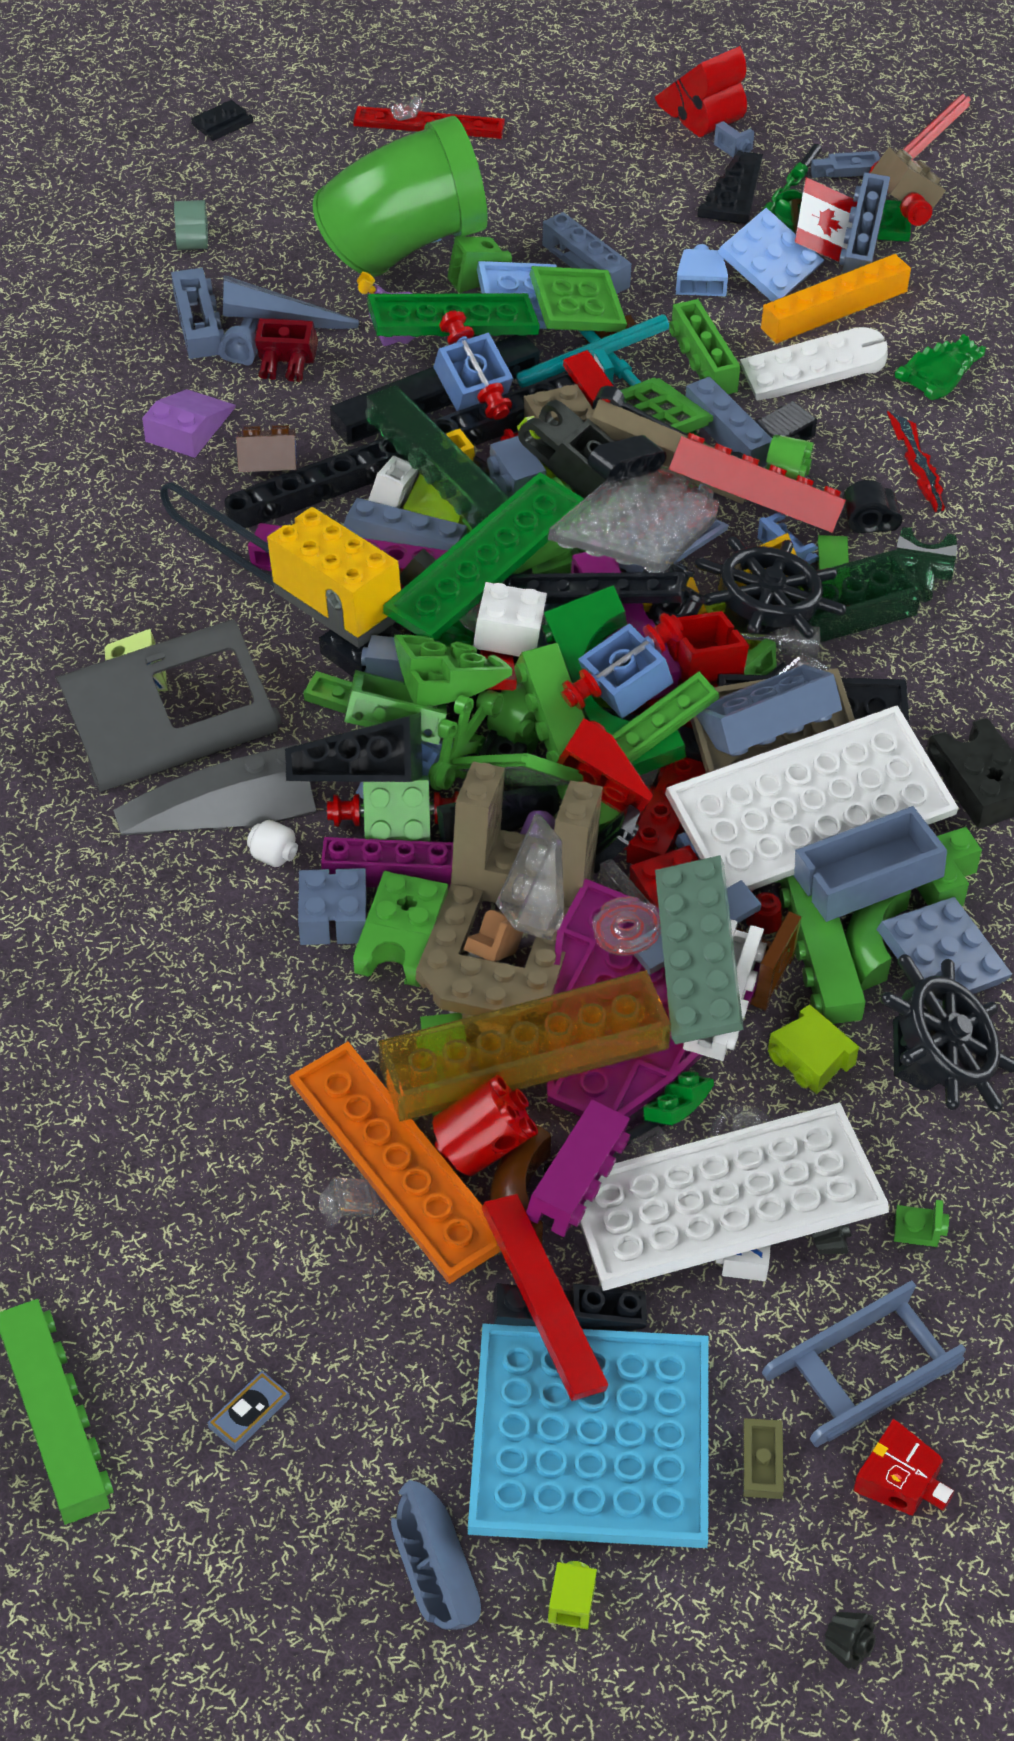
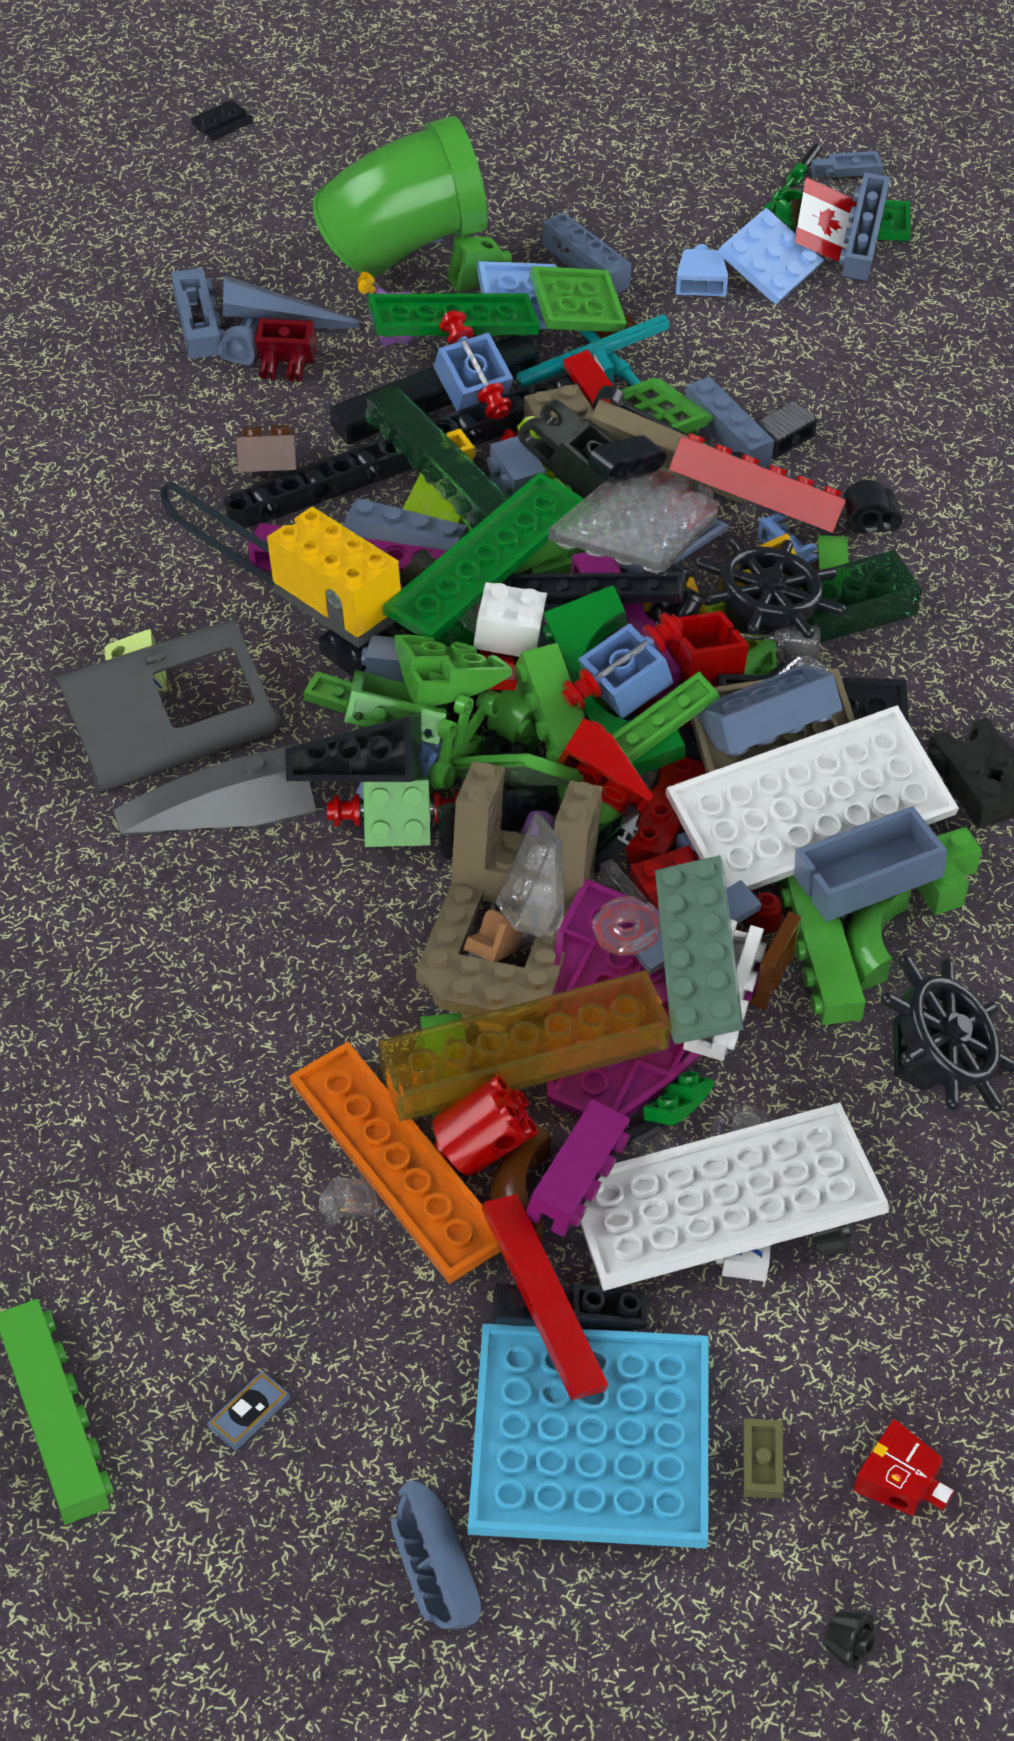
medium lavender slope [142,389,236,458] -> none
sand green piece [174,200,208,250] -> none
white head [247,820,298,867] -> none
sand blue piece [298,868,367,945] -> none
magenta brick [321,837,453,890] -> none
red tile [353,106,505,139] -> none
bright green brick [353,871,448,987] -> none
white brick [368,455,419,508] -> none
clear arm [391,96,423,121] -> none
lime brick [548,1561,597,1630] -> none
red brick [655,46,747,137] -> none
bright green brick [669,299,740,394] -> none
black wing [697,151,763,224] -> none
sand blue bracket [714,121,754,157] -> none
white plate [740,327,888,400] -> none
light orange brick [761,254,911,344] -> none
sand blue piece [762,1280,966,1447] -> none
bright green brick [766,435,814,480] -> none
lime hips [768,1004,859,1094] -> none
dark tan brick [869,147,946,226] -> none
sand blue plate [876,897,1012,1006] -> none
red sword [887,411,945,512] -> none
clear green connector [893,526,957,603] -> none
bright green bracket [894,1200,949,1247] -> none
green animal [895,334,986,400] -> none
axle [903,94,971,160] -> none

